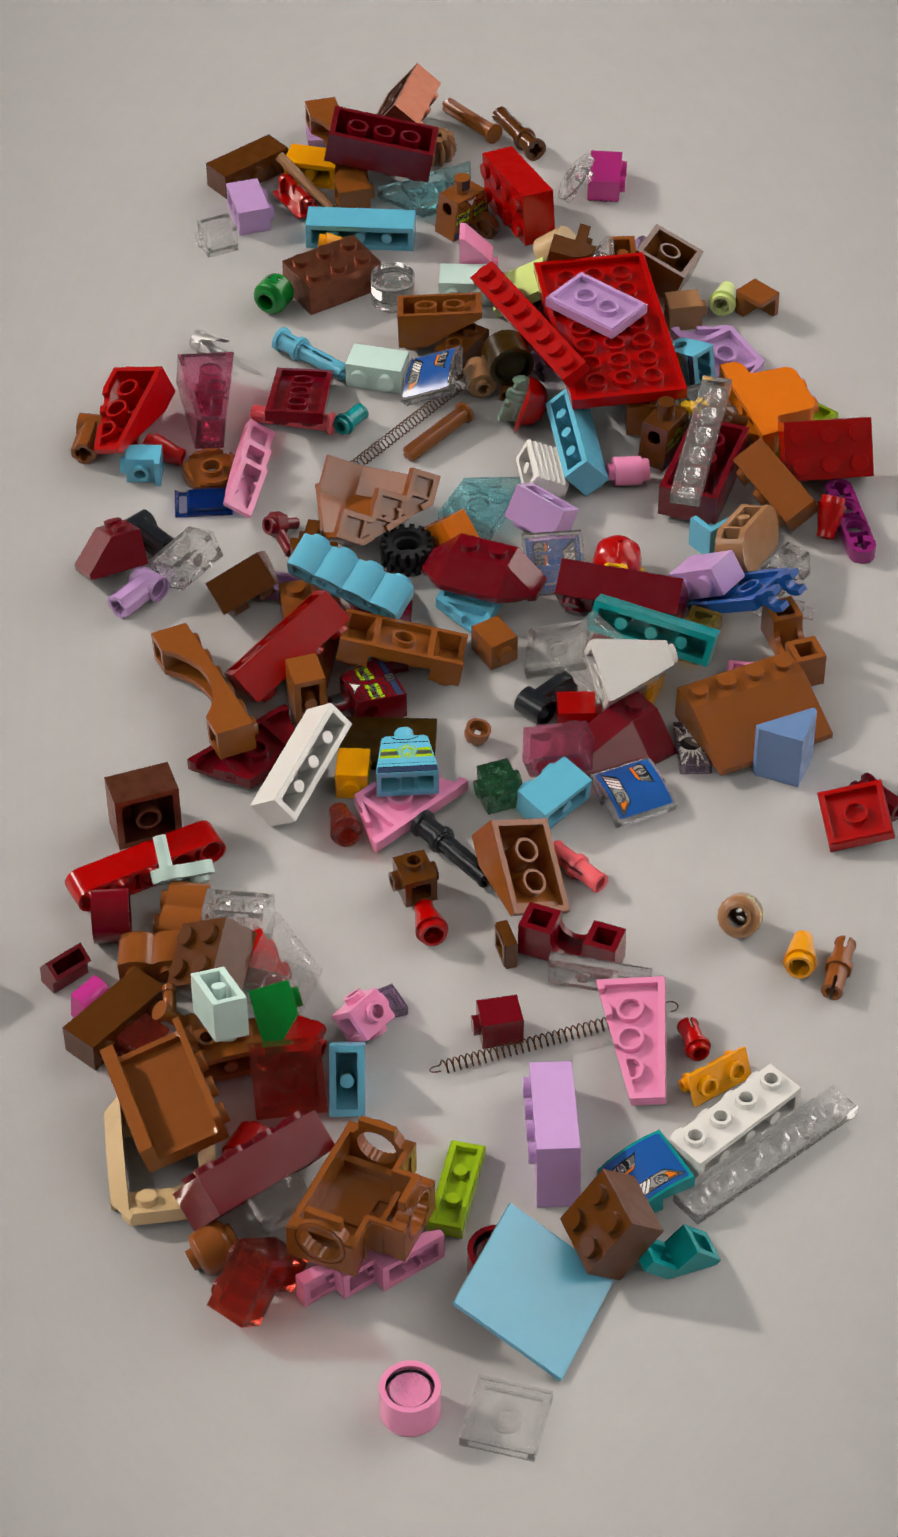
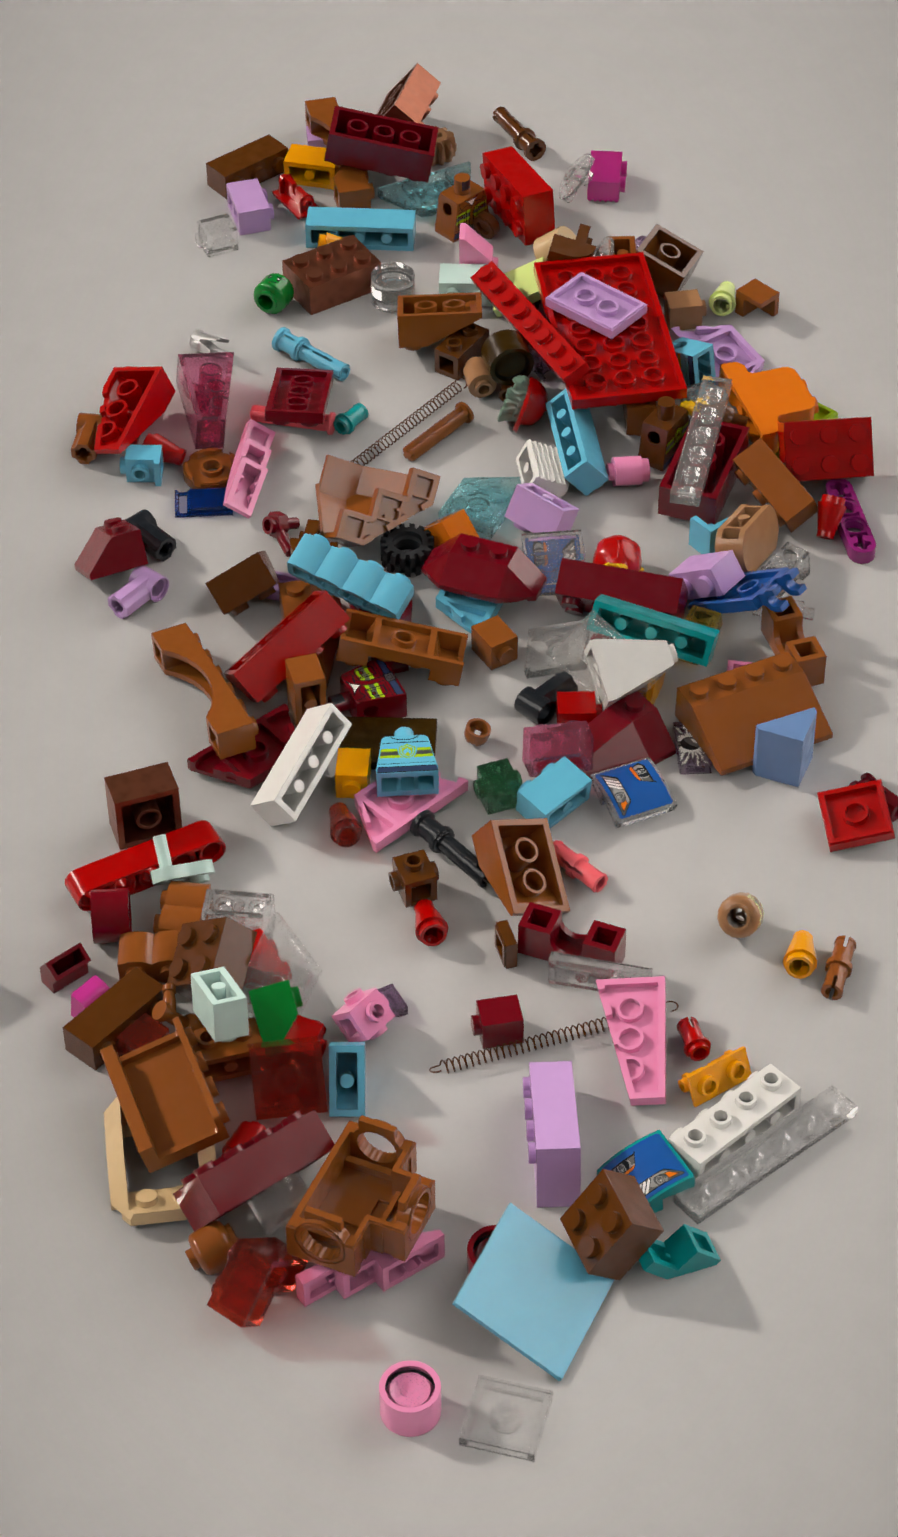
clear brick [149,526,223,591] -> none
medium nougat bar [276,153,336,207] -> none
light aqua brick [345,343,409,394] -> none
slope [401,346,463,406] -> none
lime tile [426,1140,486,1239] -> none
dark orange axle [442,98,503,144] -> none

